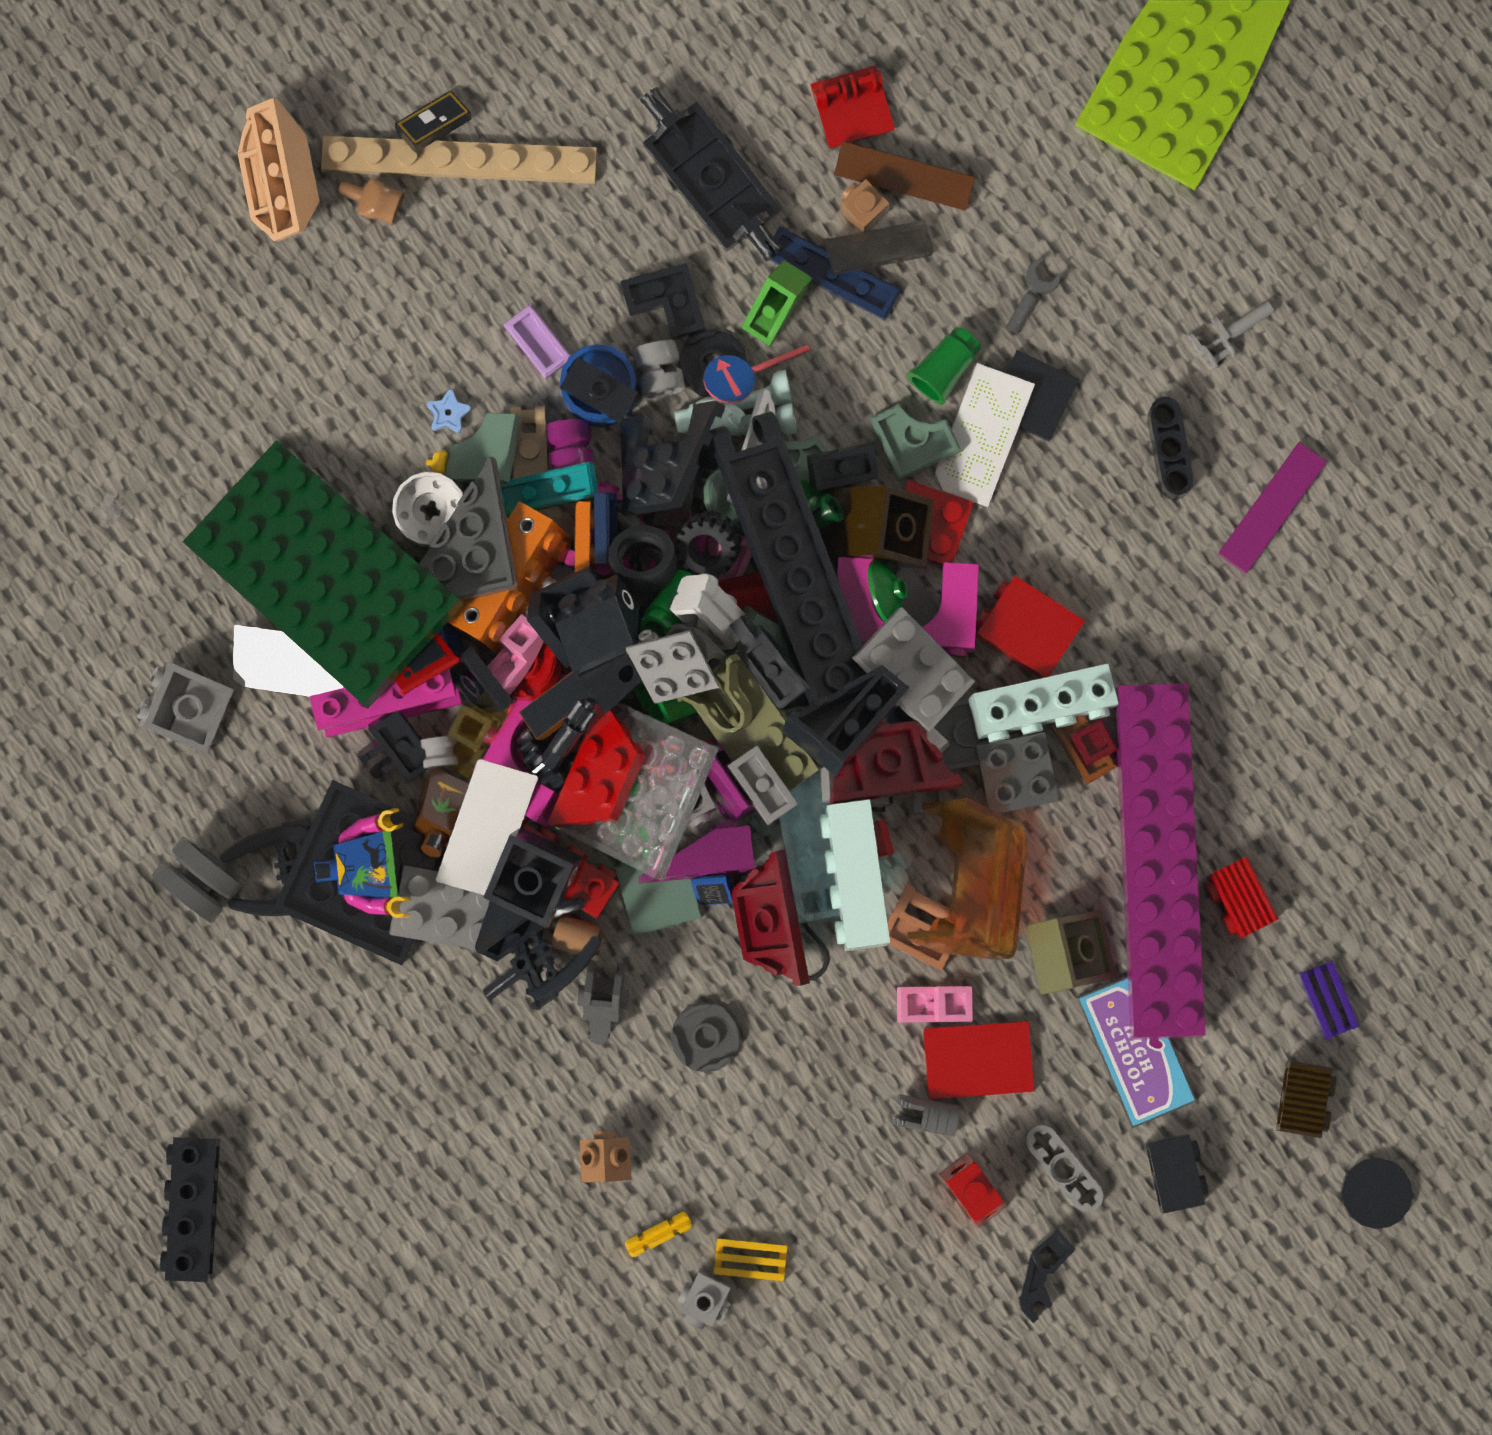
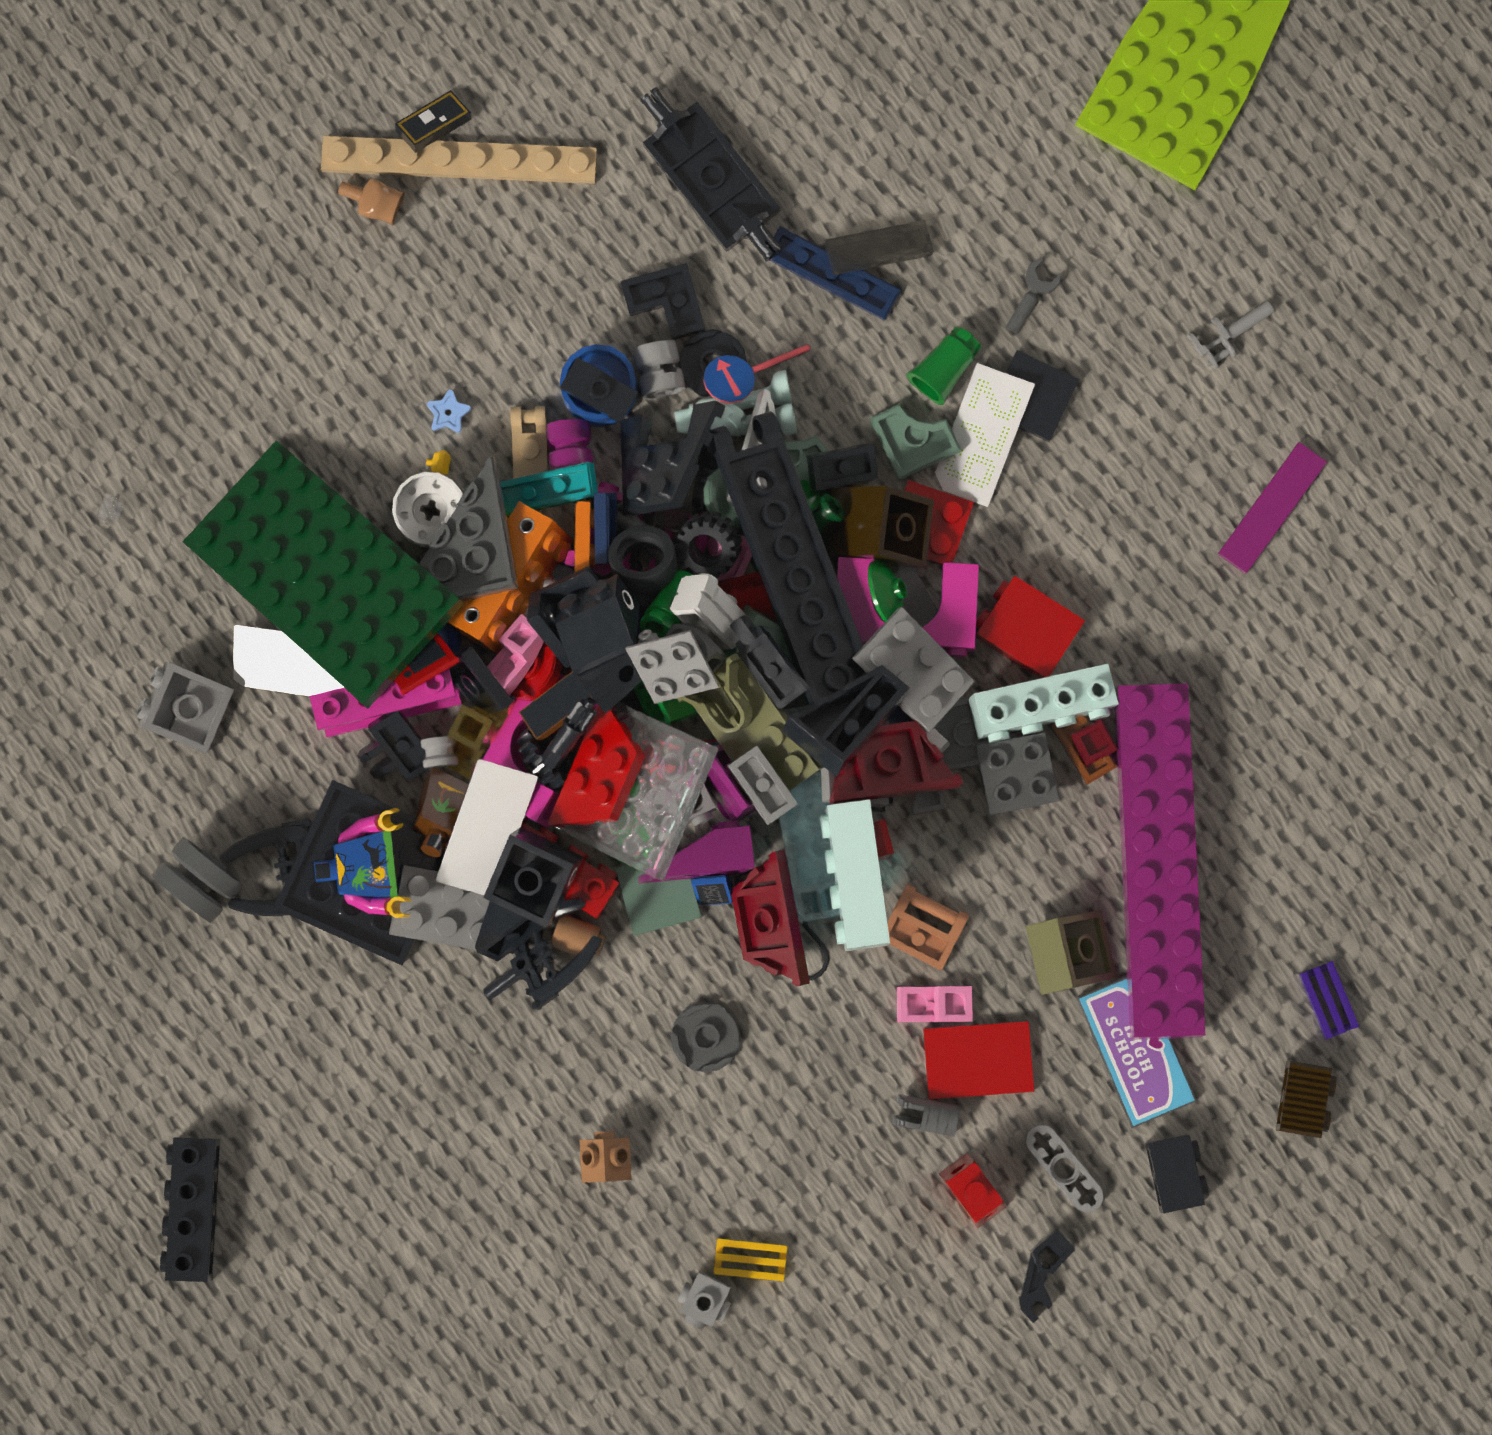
light nougat wedge [238,98,320,242] -> none
sand green tile [445,413,522,484] -> none
lavender tile [503,304,571,380] -> none
dark grey hinge [577,960,629,1046] -> none
yellow axle [625,1212,692,1257] -> none
bright green slope [741,260,813,346] -> none
red hinge [810,65,895,149] -> none
reddish brown tile [834,140,976,211] -> none
medium nougat brick [840,179,890,236] -> none
clear orange windscreen [907,798,1027,960] -> none
black beam [1147,397,1194,500] -> none
red brick [1205,856,1279,939] -> none
black tile [1340,1158,1413,1229] -> none

